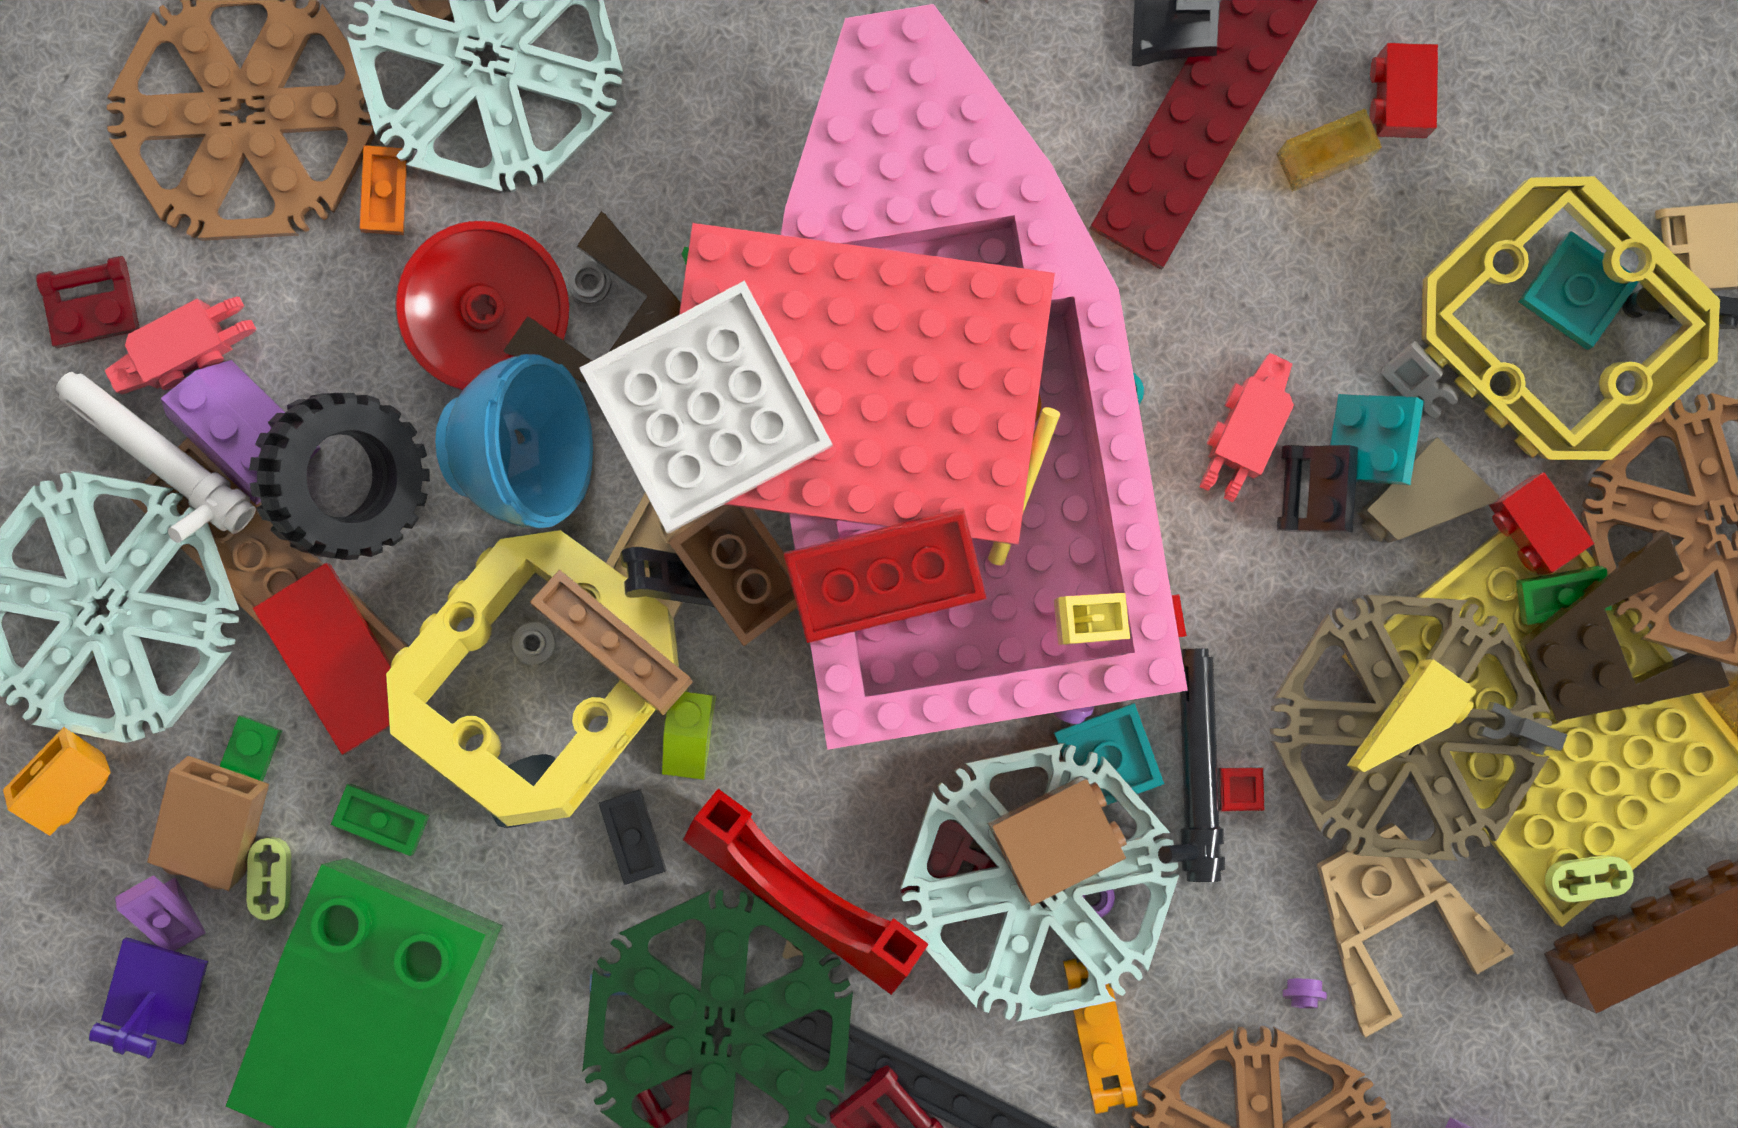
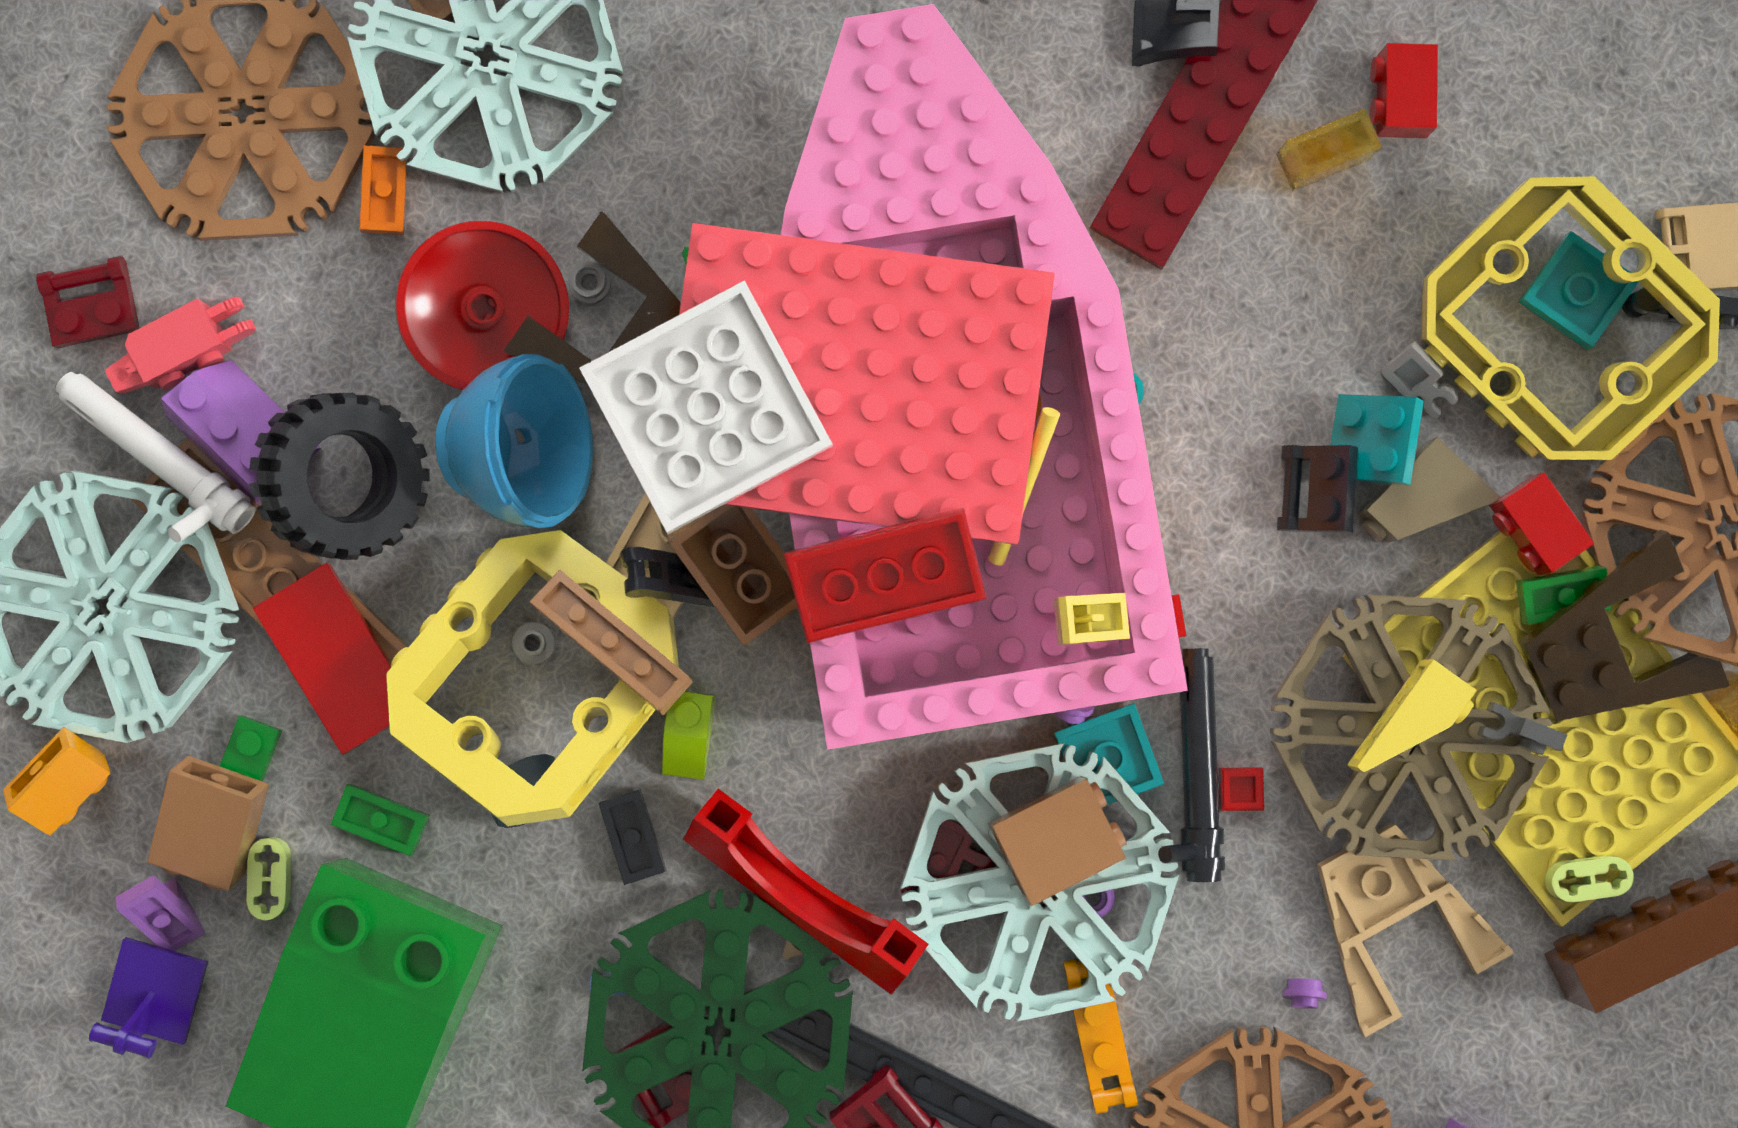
coral hinge [1199,353,1294,503] -> none

